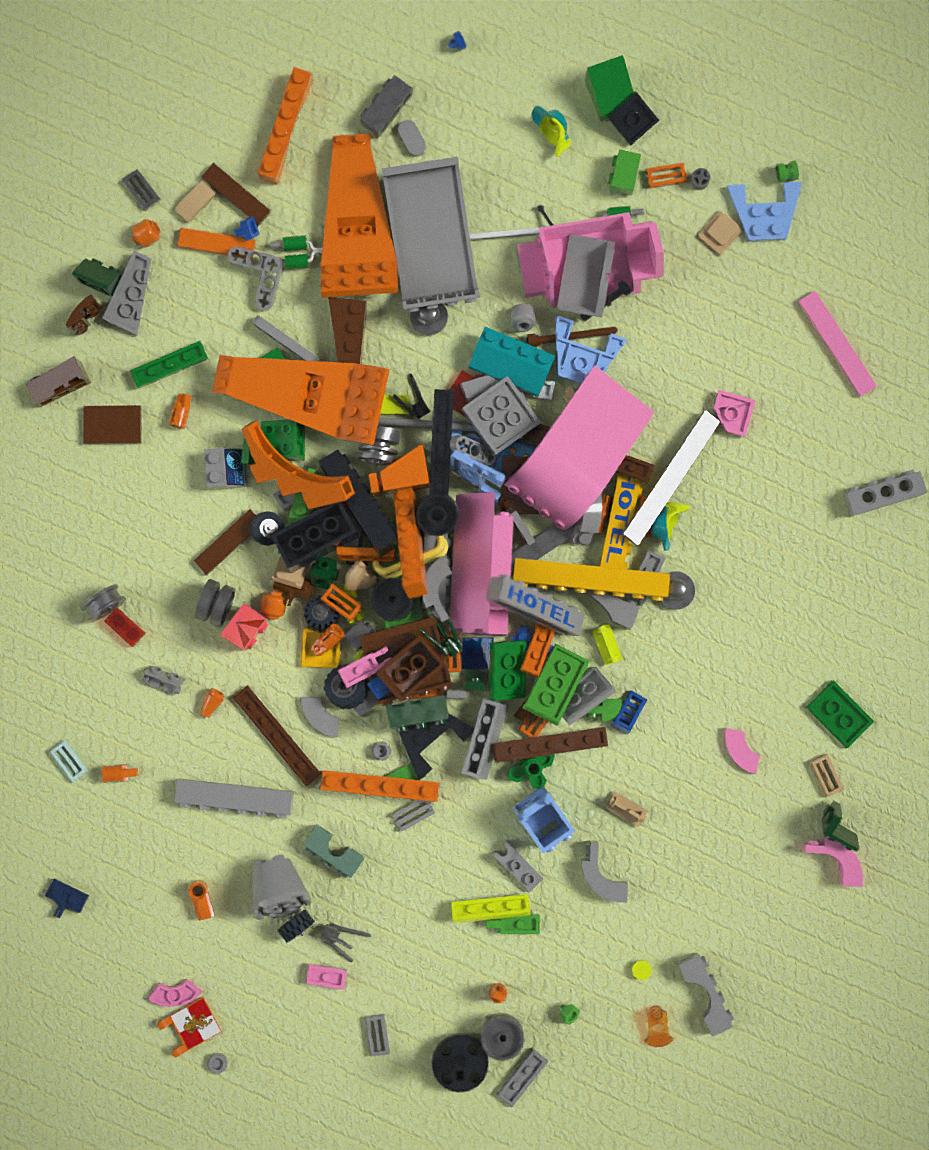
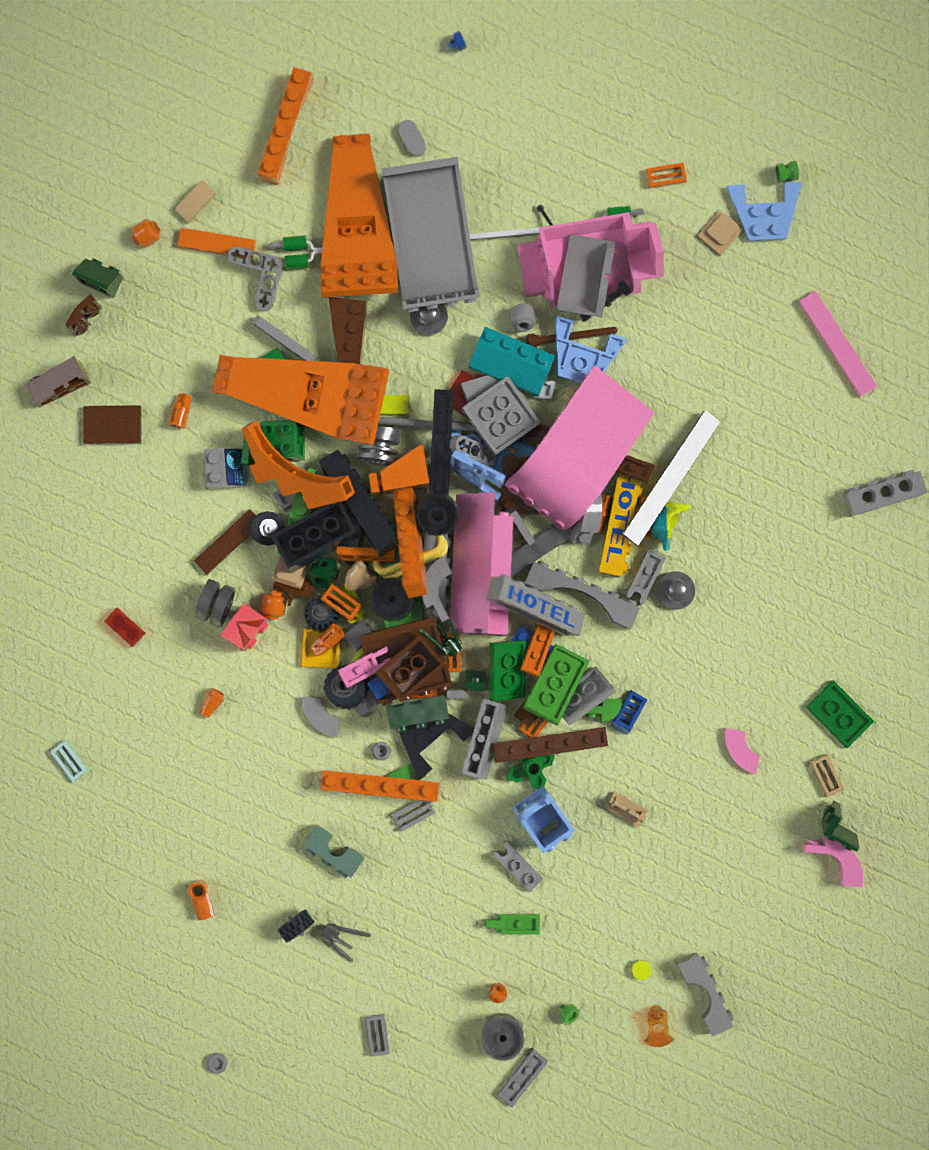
dark blue plate [45,878,89,919] -> none
flat silver wheel [81,584,126,623] -> none
light grey wing [102,251,152,336] -> none
orange hinge [102,764,138,783] -> none
flat silver tile [122,169,161,211] -> none
green plate [130,341,208,389] -> none
light grey hinge [143,666,185,695] -> none
bright pink tile [148,979,203,1007] -> none
flag [157,997,222,1058] -> none
light grey brick [174,779,294,818] -> none
reddish brown tile [201,162,271,226] -> none
reddish brown tile [233,685,321,787] -> none
blue tile [234,216,260,240] -> none
light grey cone [252,855,311,920] -> none
bright pink plate [305,963,347,990] -> none
flat silver brick [360,75,413,138] -> none
black plant [393,373,431,419] -> none
black piece [432,1033,488,1092] -> none
neon yellow hinge [451,894,530,923] -> none
clear blue piece [460,637,494,669] -> none
yellow brick [513,558,670,601] -> none
neon yellow hair [531,106,571,158] -> none
light grey arch [581,841,628,903] -> none
green slope [585,55,634,122] -> none
neon yellow hinge [591,624,623,666] -> none
black tile [606,91,660,146] -> none
bright green brick [608,149,641,196] -> none
flat silver wheel [690,168,710,190] -> none
bright pink plate [713,390,756,438] -> none

